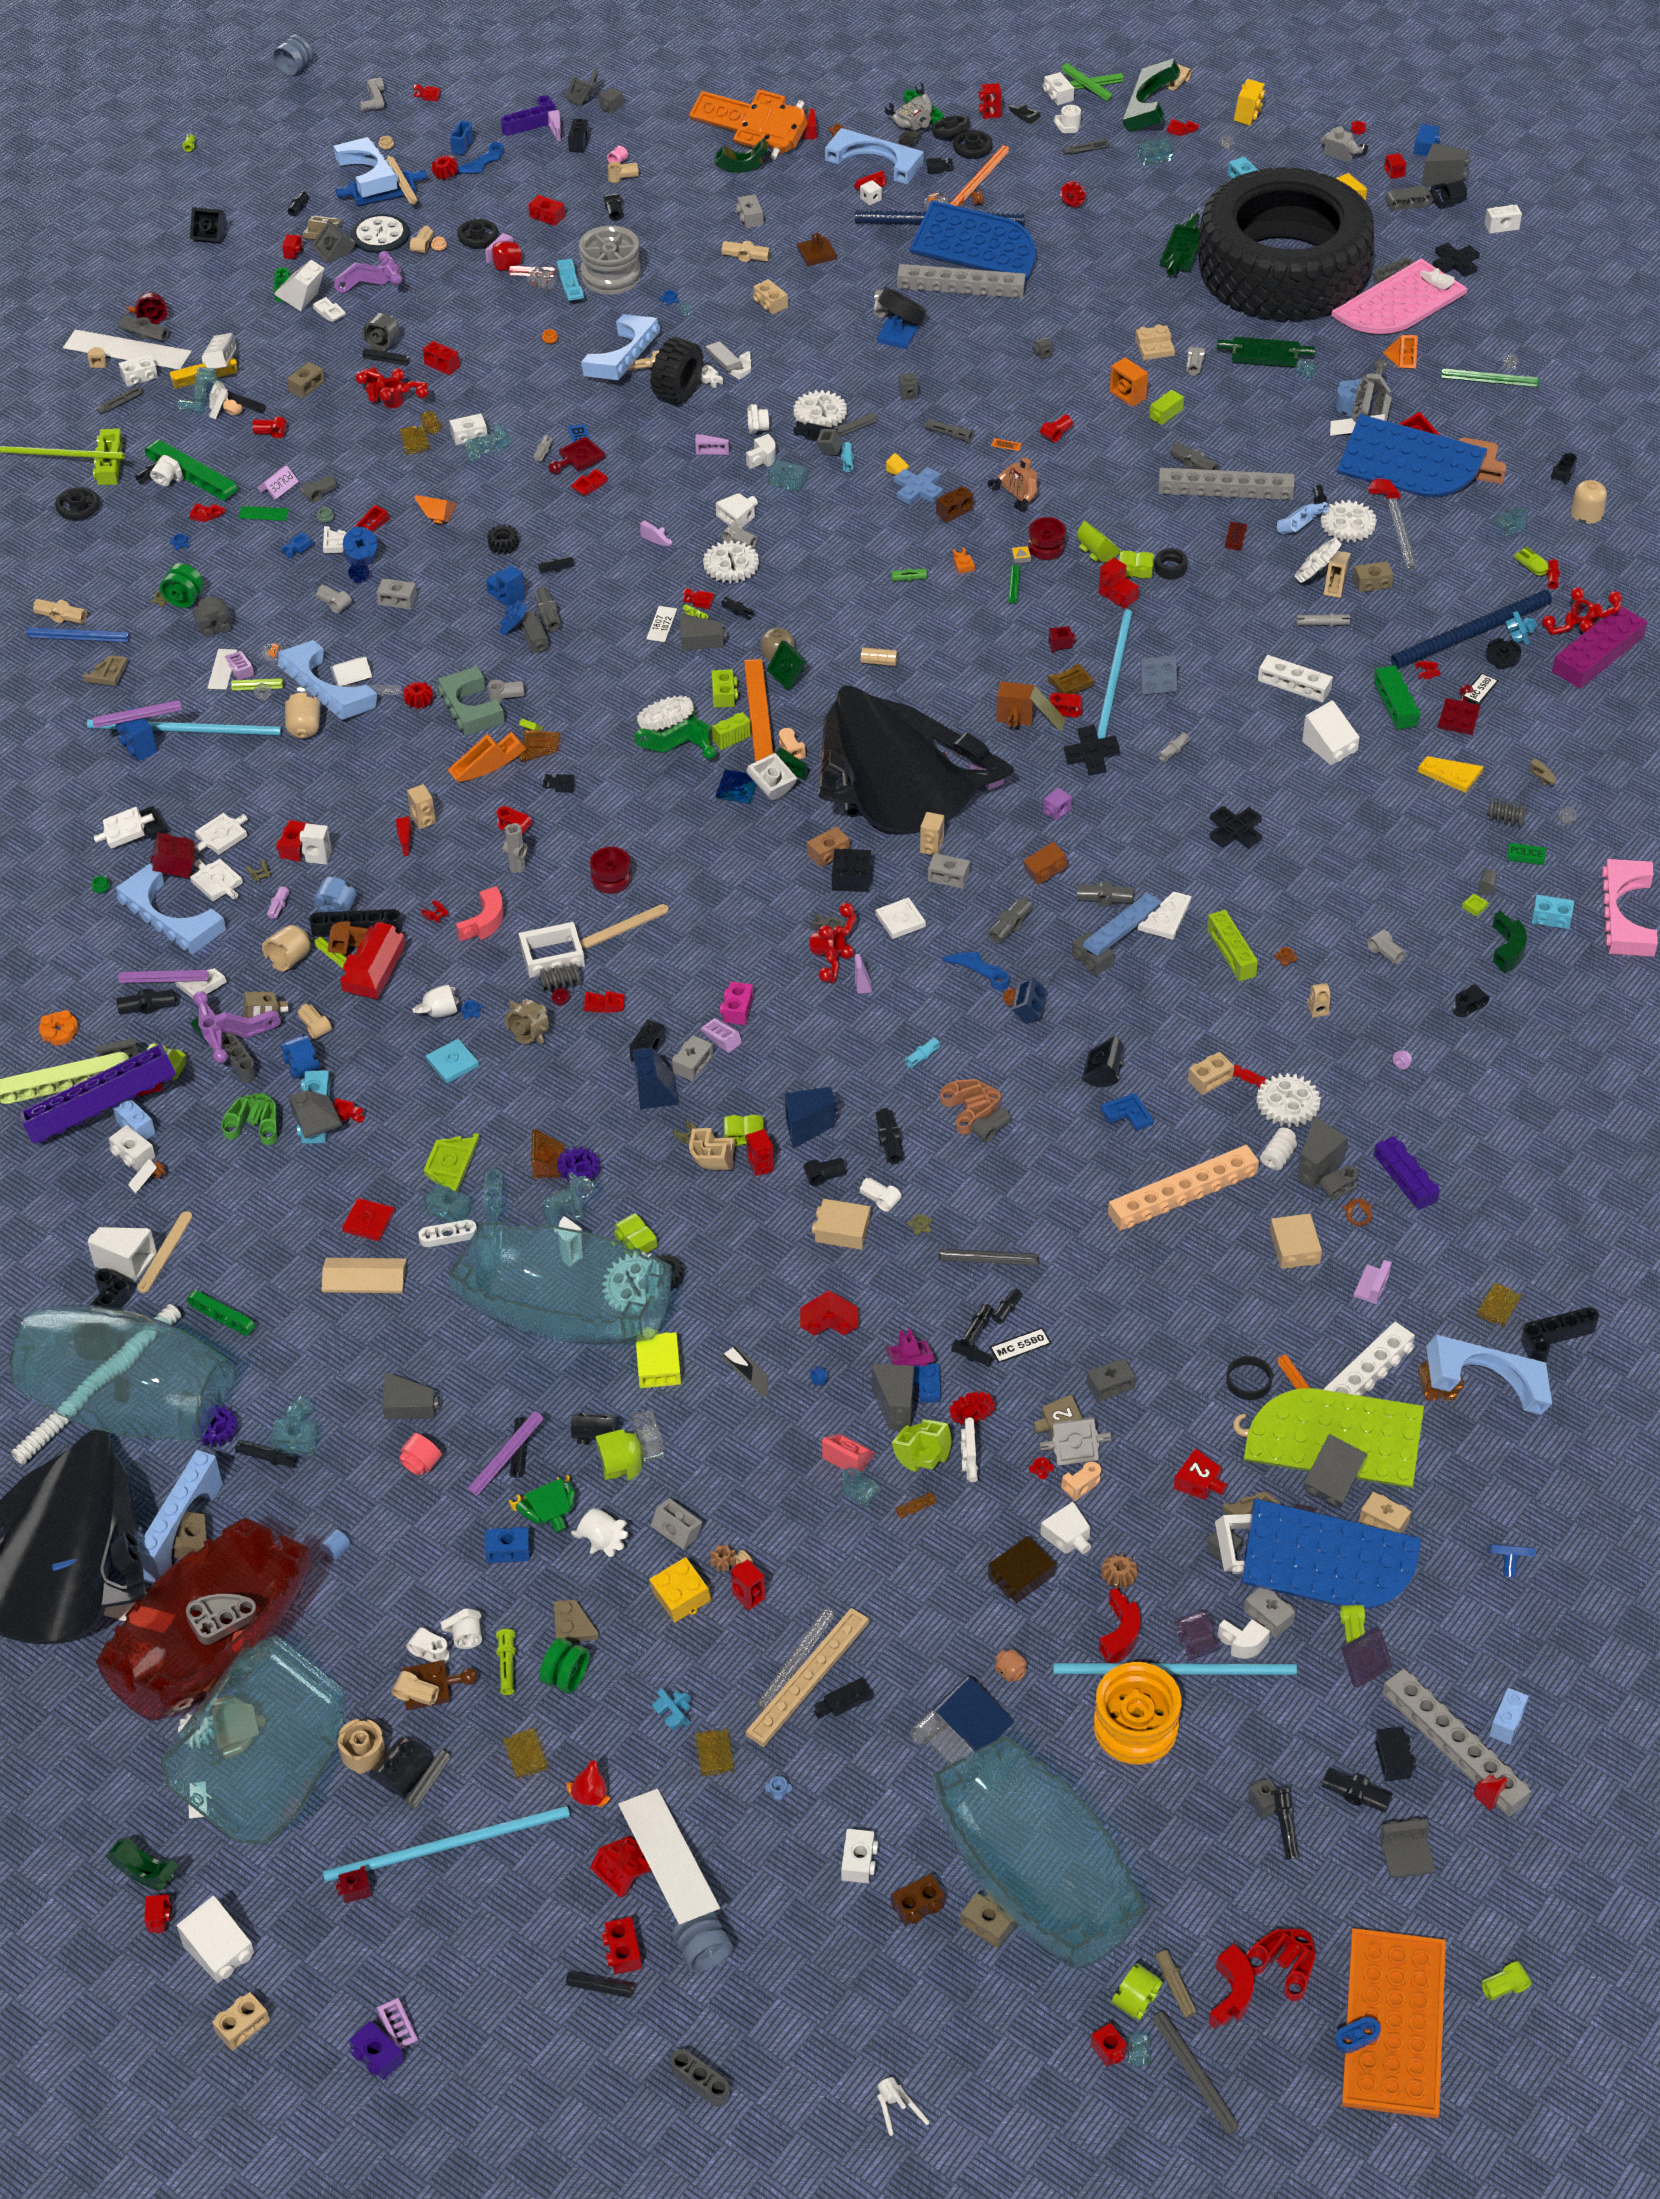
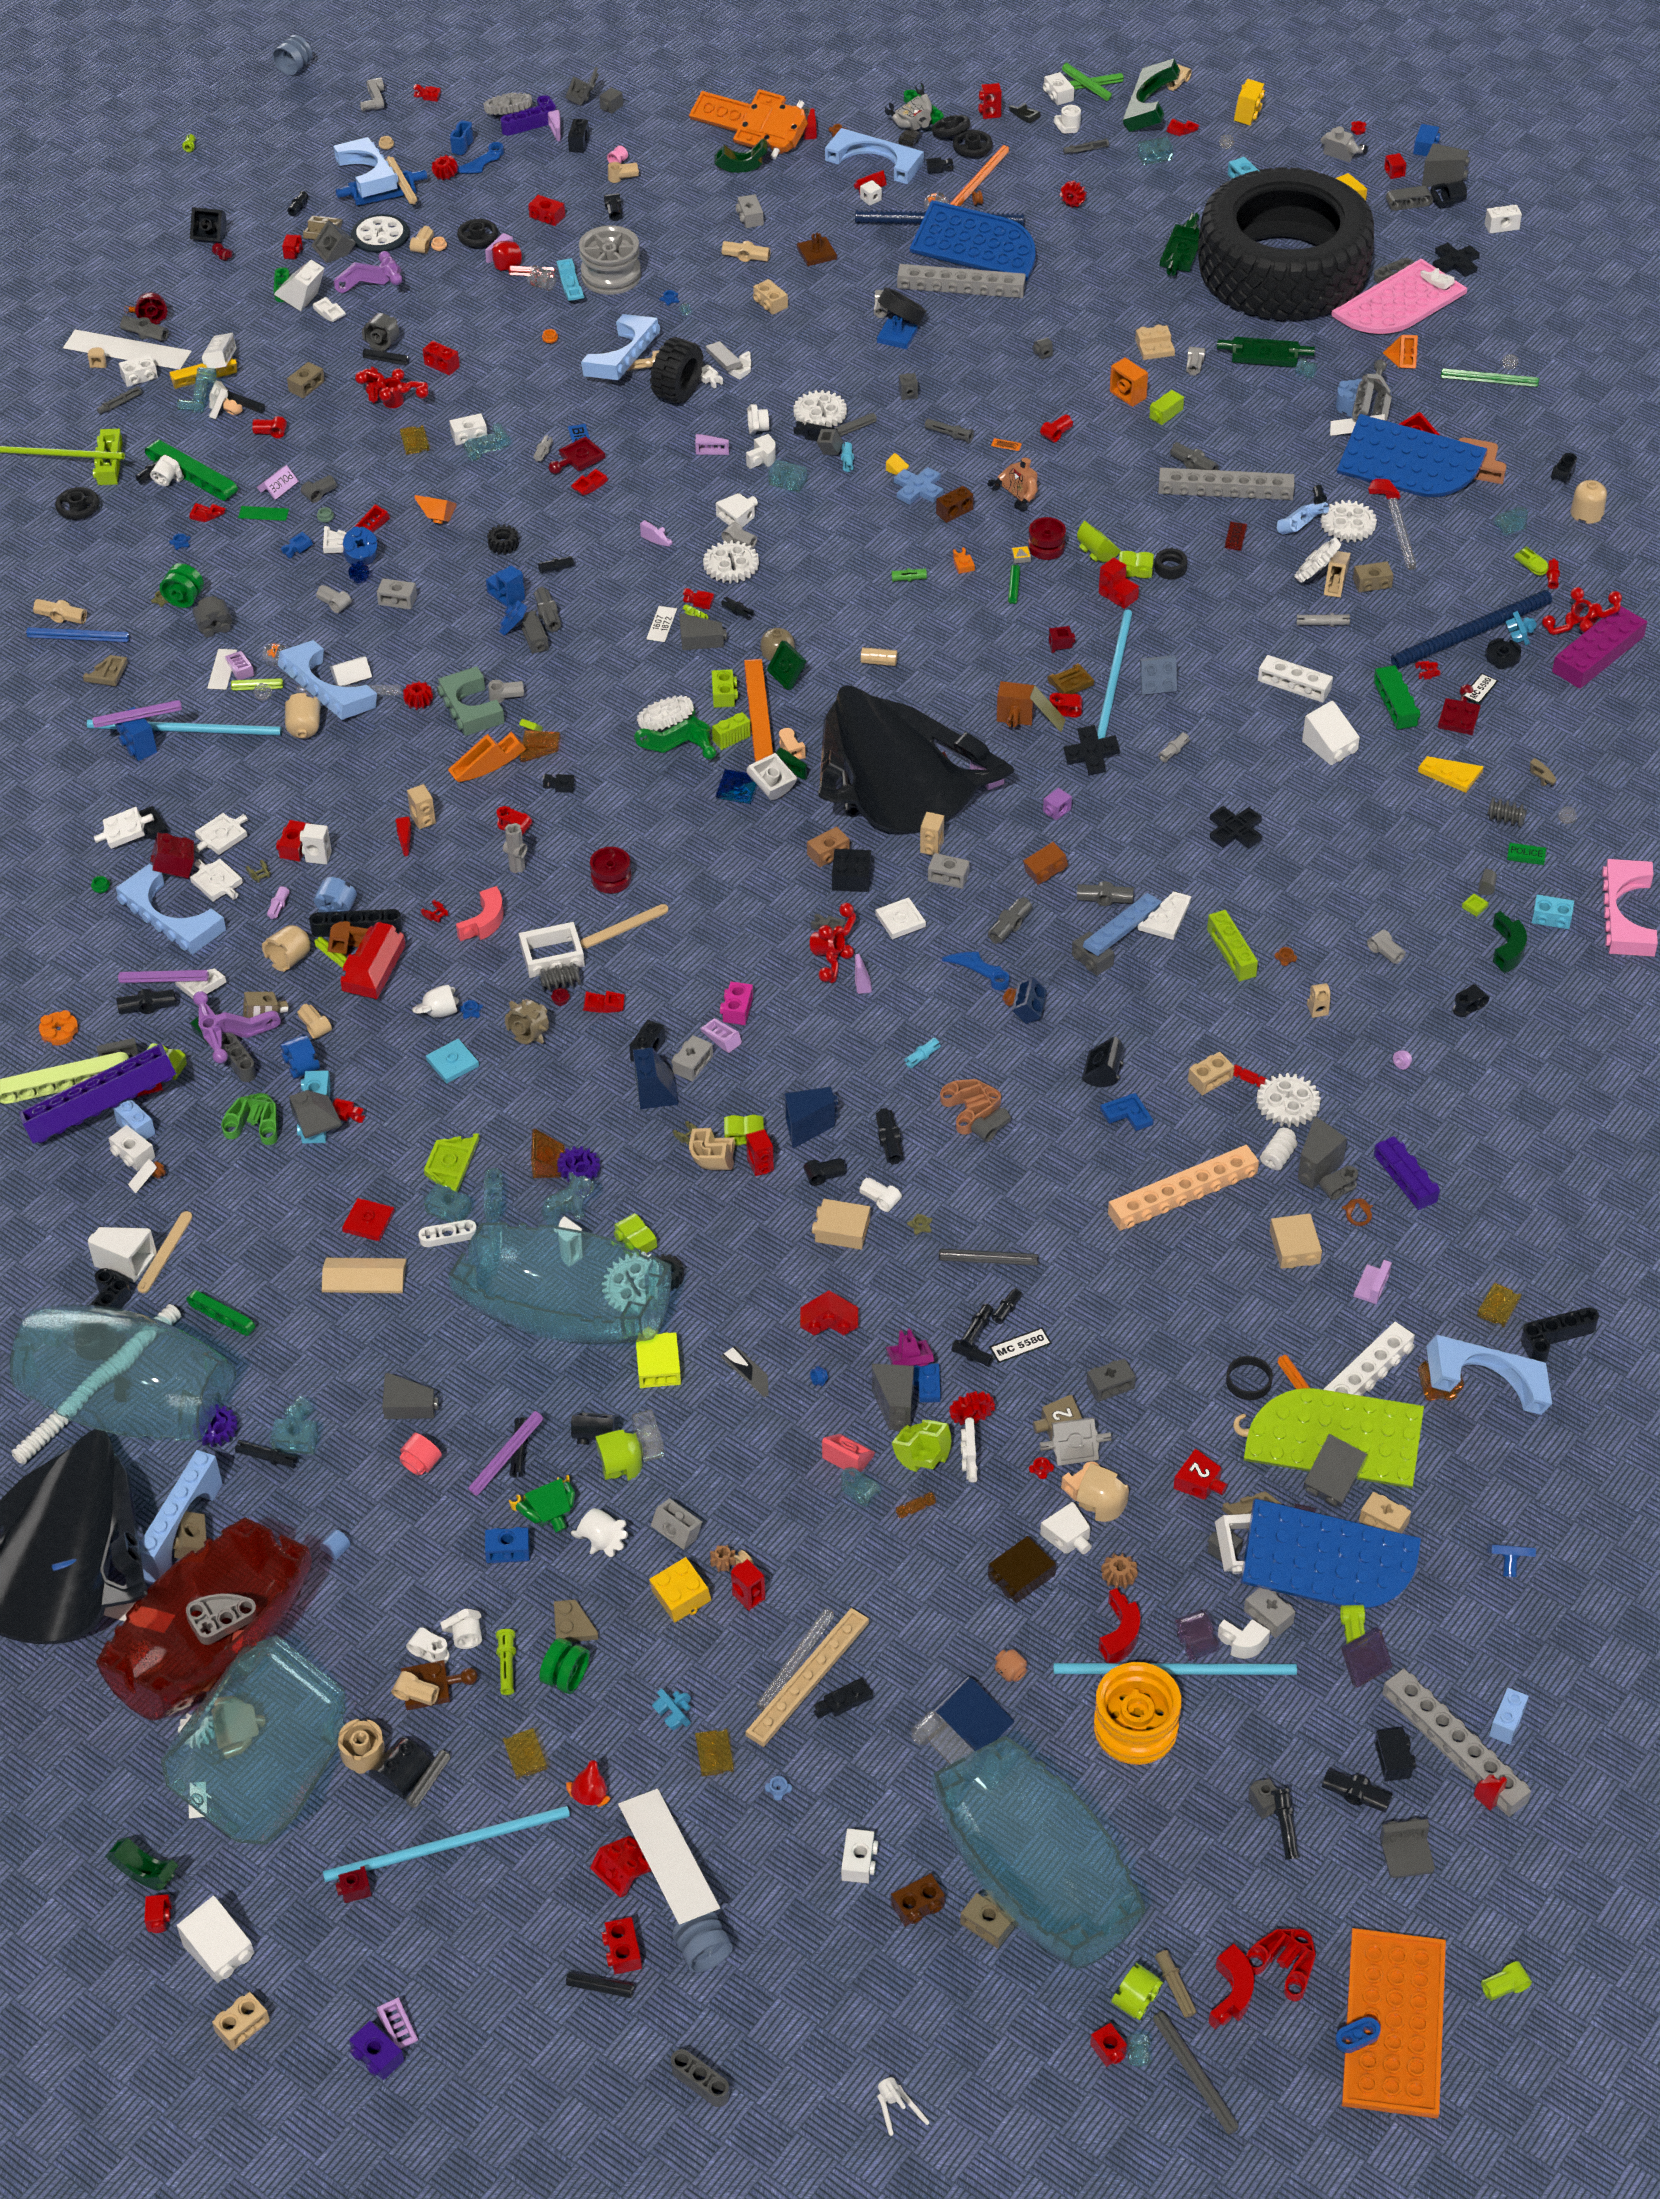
clear yellow wheel [420,411,441,434] -> none
none -> dark red plate [212,243,233,260]
none -> light grey gear [483,92,533,115]
none -> tan brick [1076,1463,1129,1522]

